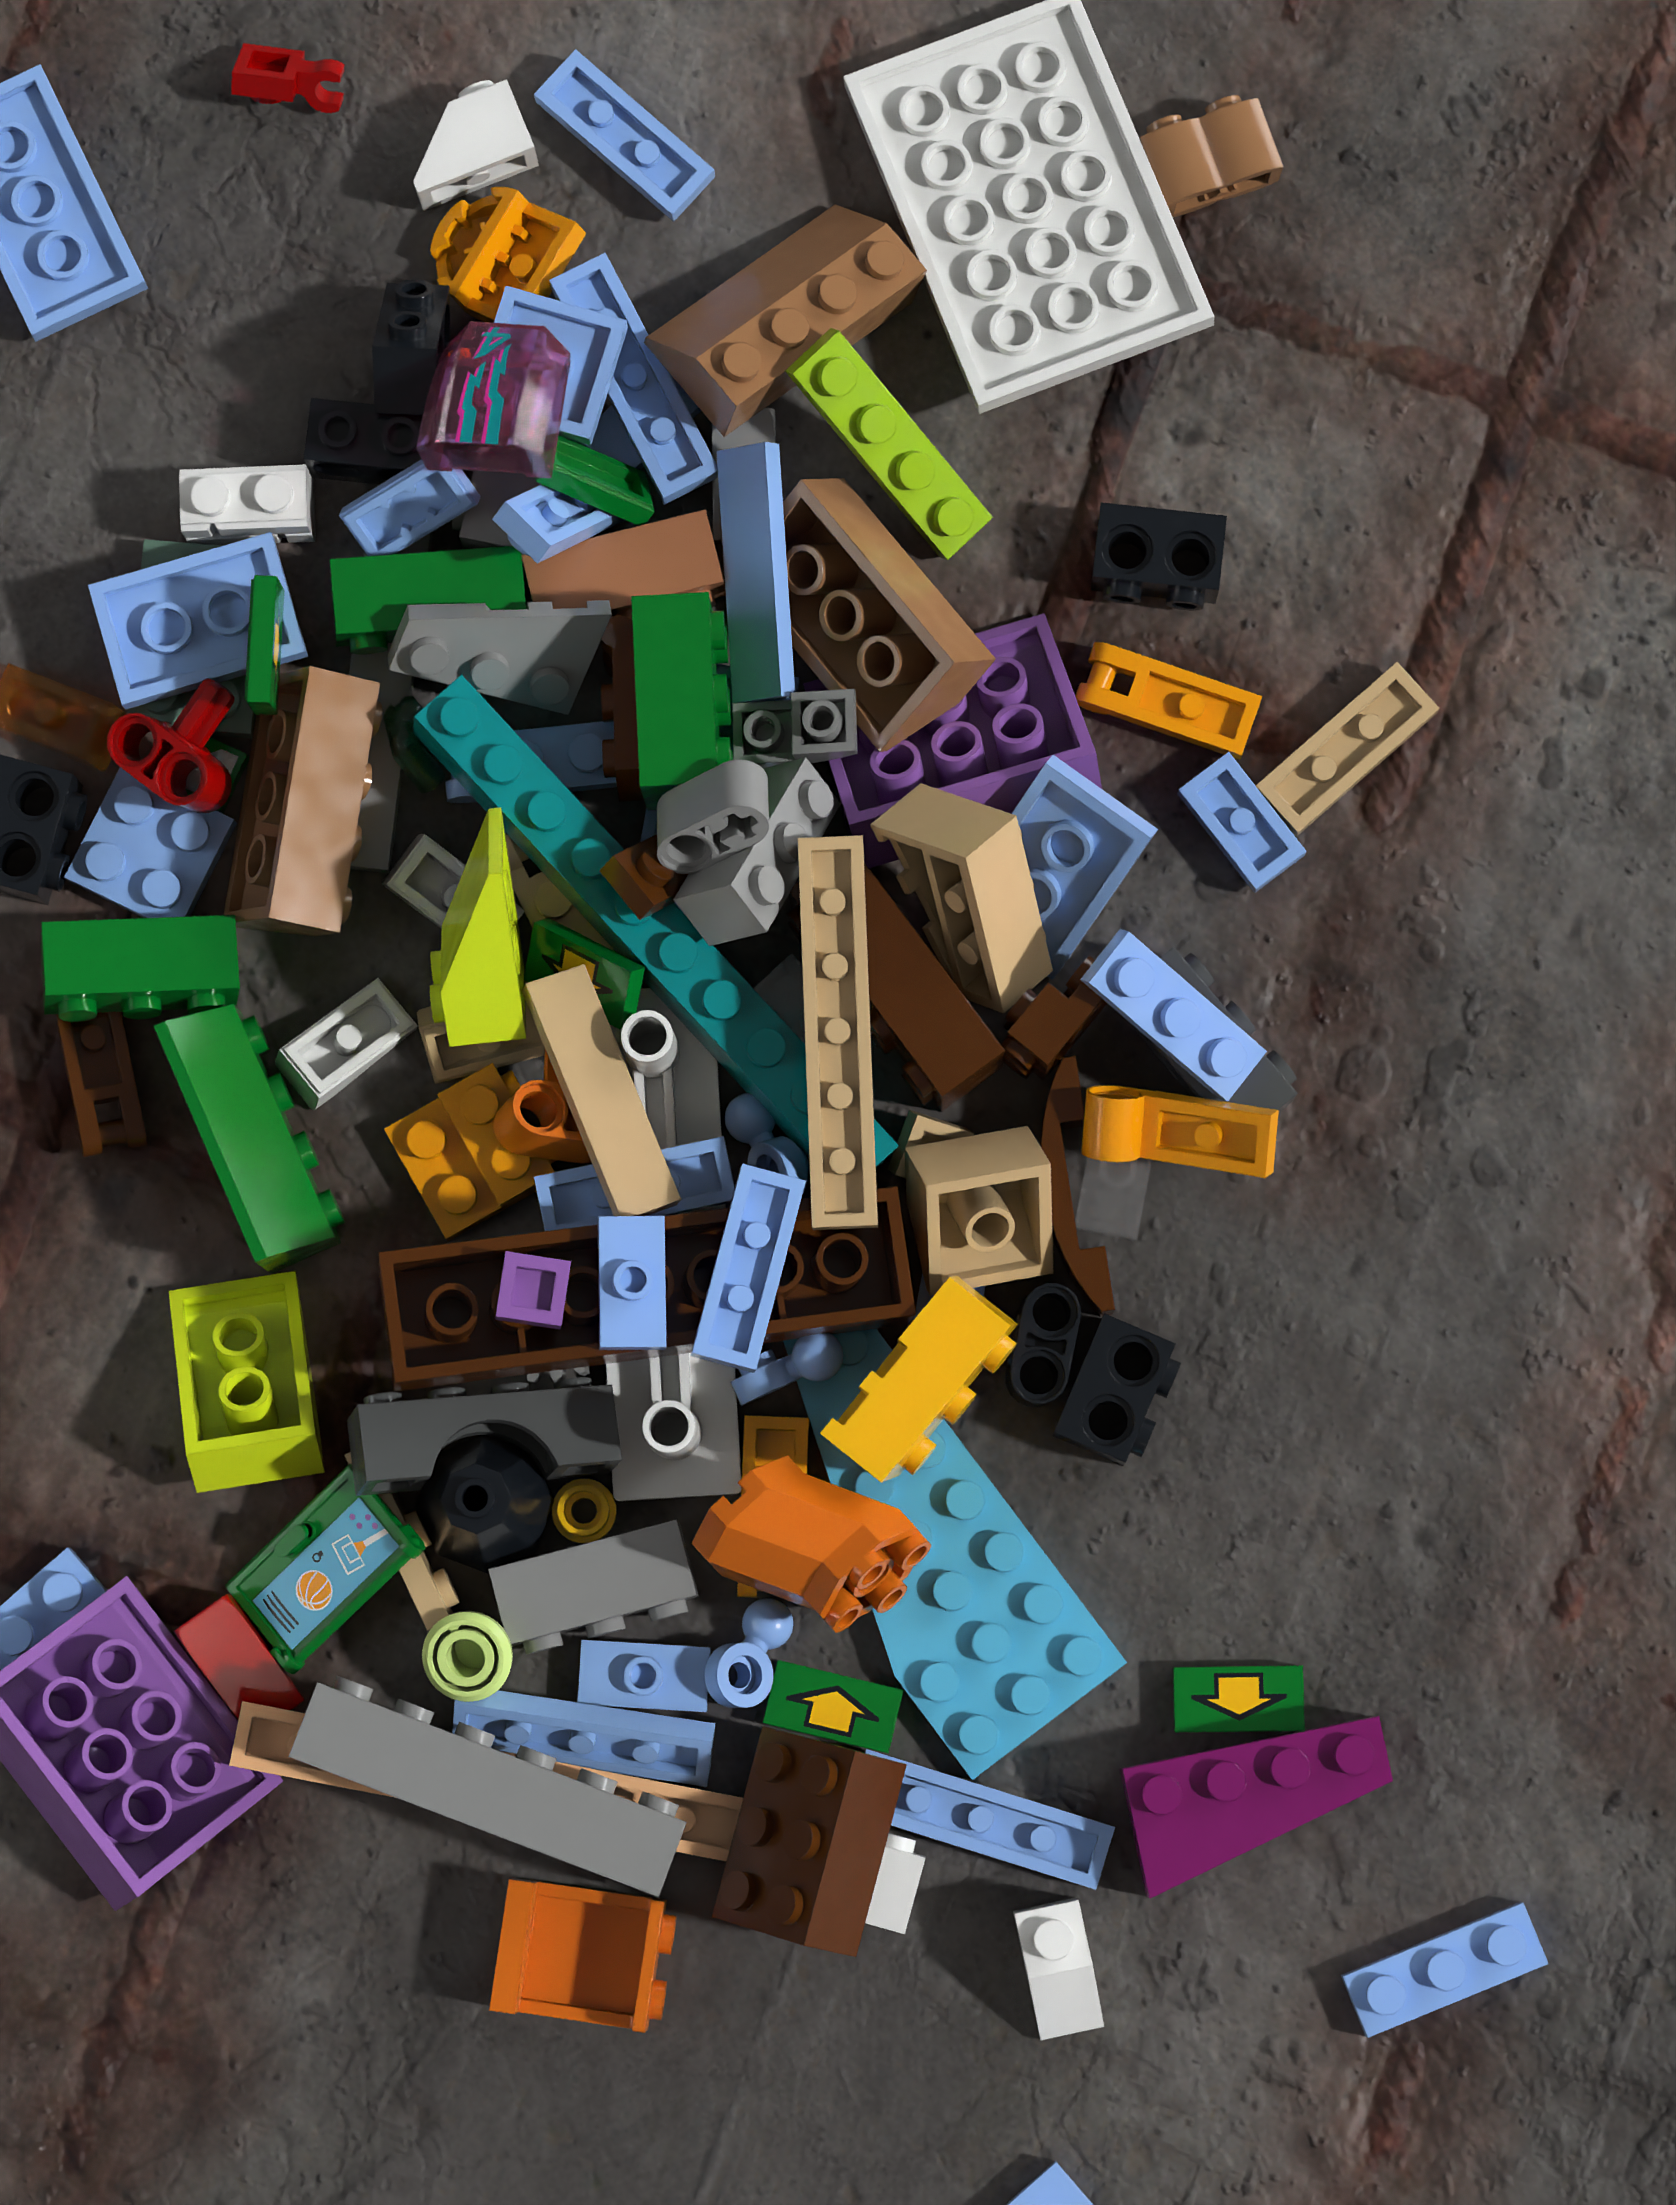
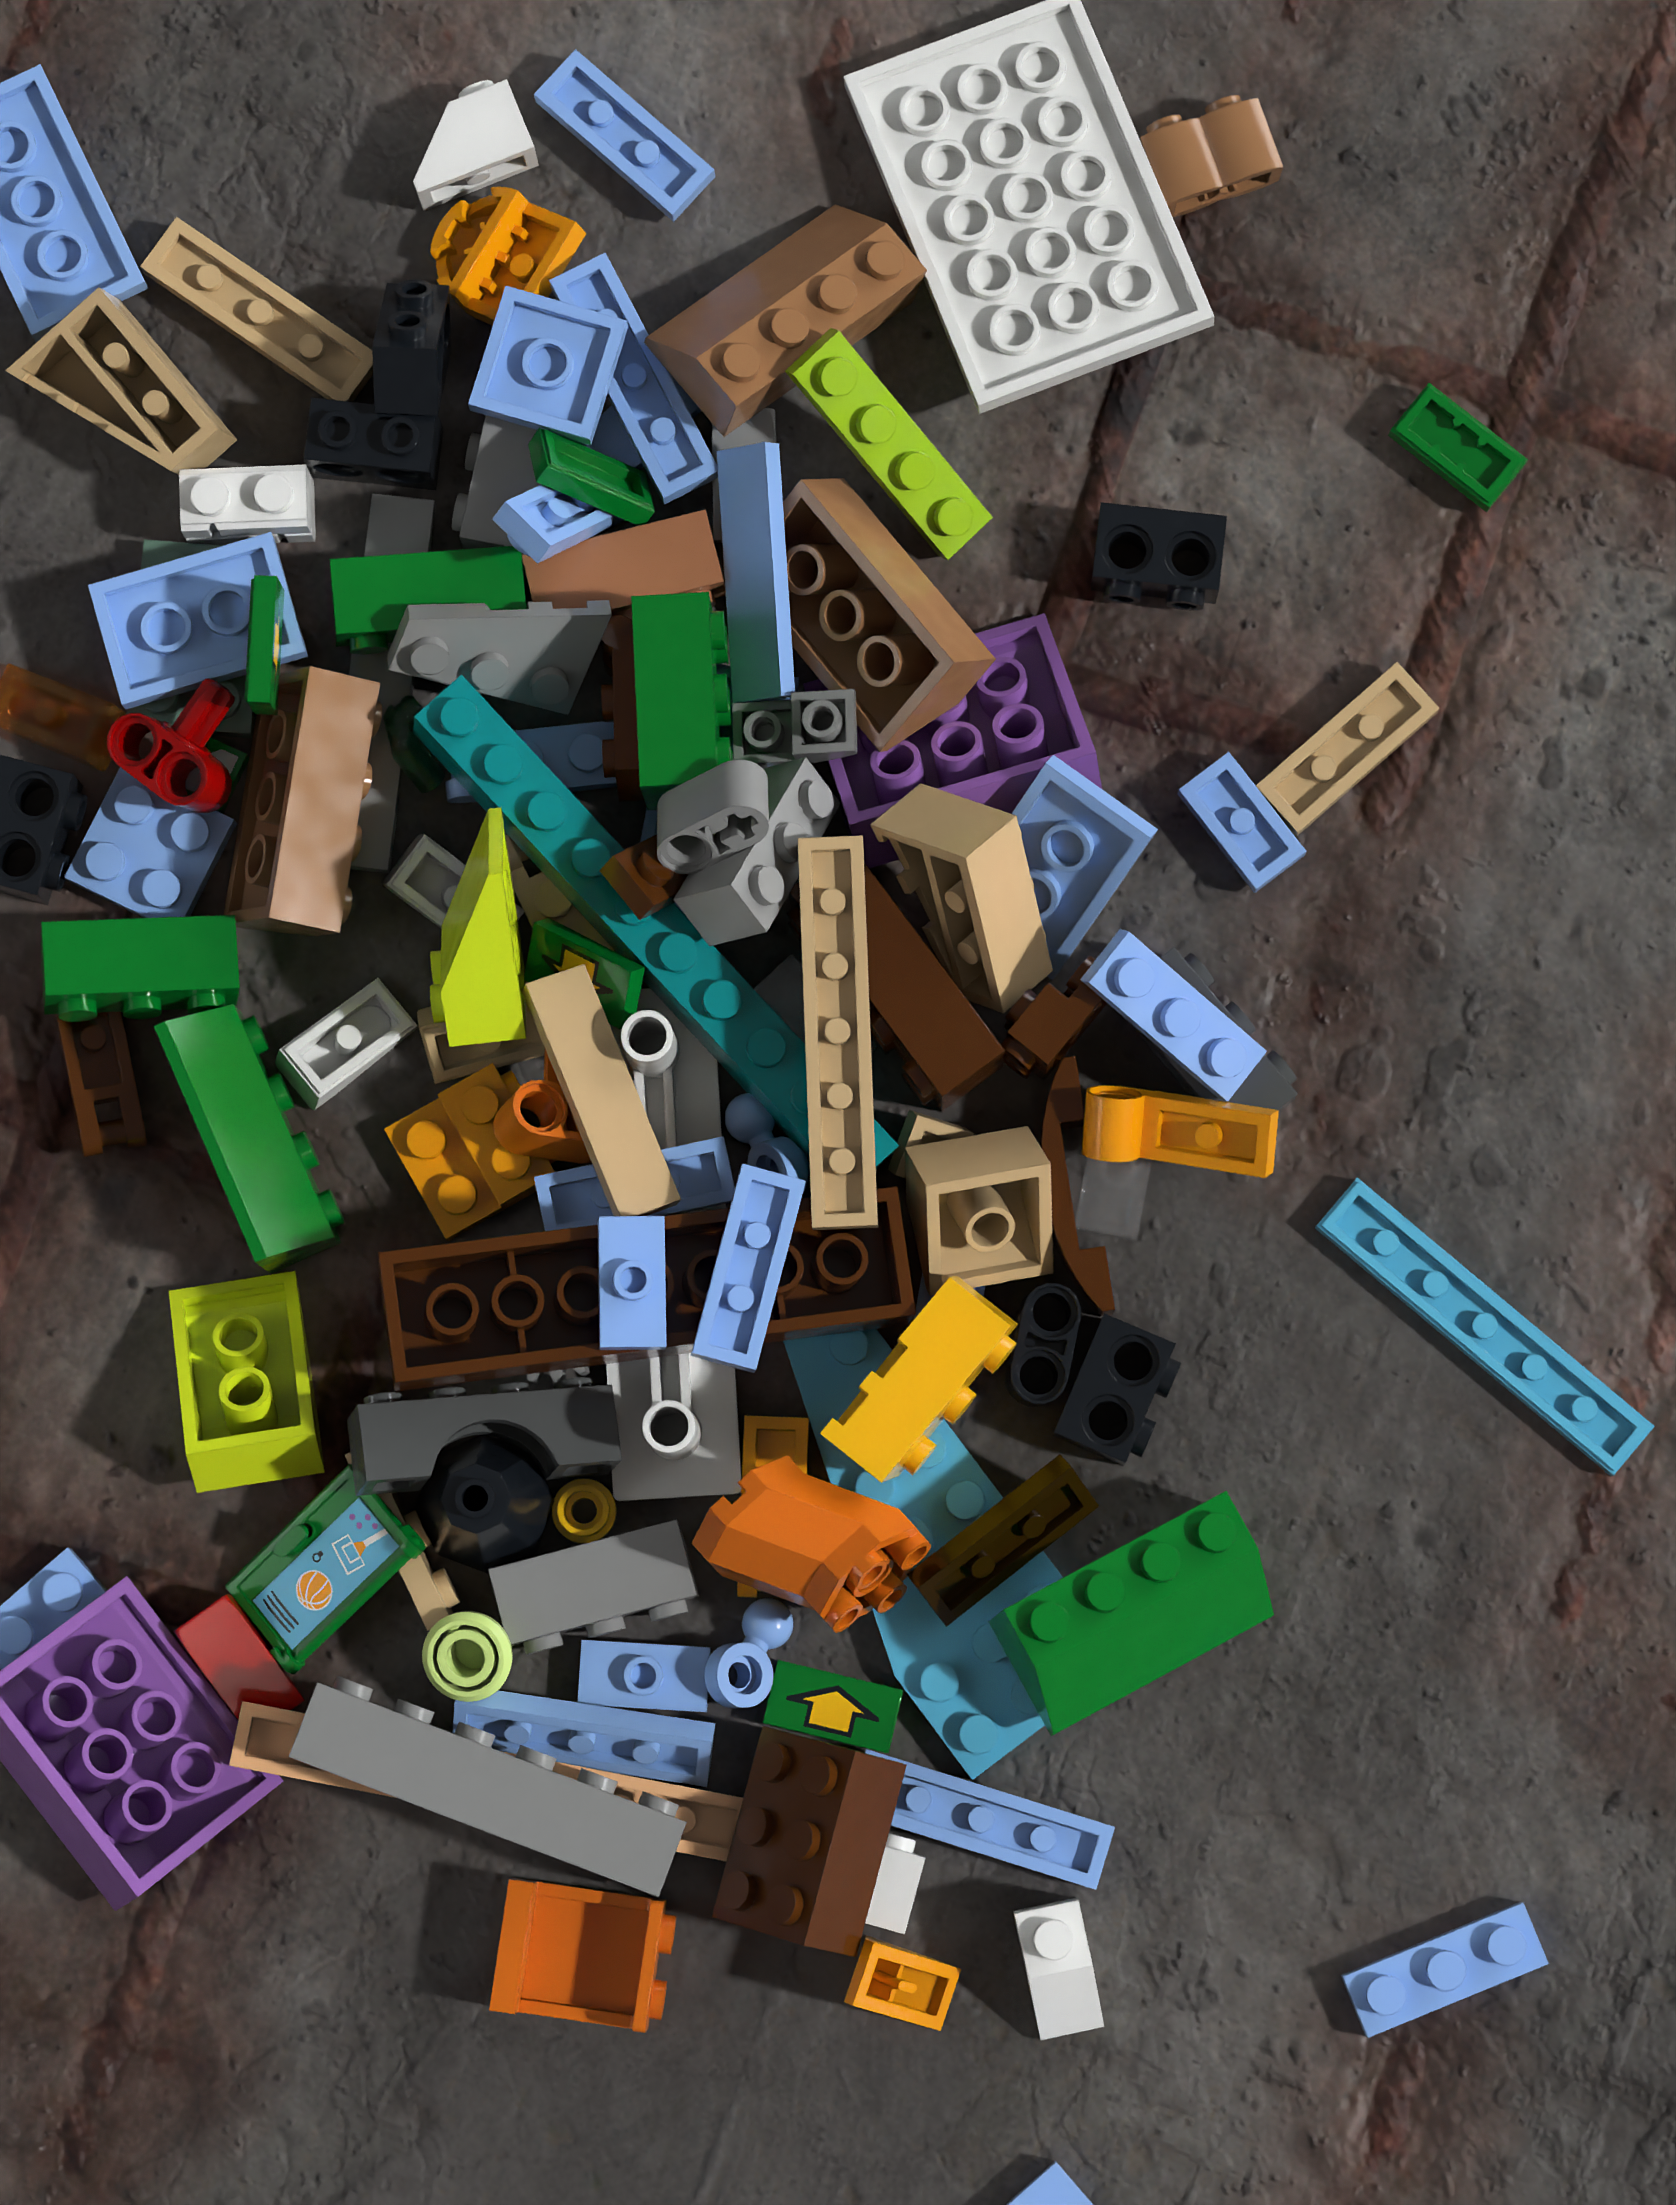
red plate [231,43,345,113] -> none
light blue plate [339,445,481,556] -> none
clear pink slope [417,321,570,478] -> none
medium lavender plate [495,1251,571,1329] -> none
light blue plate [730,1333,843,1406] -> none
light orange plate [1075,642,1262,760] -> none
magenta wedge [1119,1716,1393,1899] -> none
green tile [1172,1665,1305,1733] -> none
none -> tan wedge [5,287,237,475]
none -> tan plate [140,217,373,402]
none -> light orange slope [844,1935,961,2031]
none -> dark brown plate [907,1454,1099,1627]
none -> green slope [988,1491,1274,1736]
none -> medium azure tile [1315,1177,1655,1476]
none -> green plate [1388,383,1528,512]

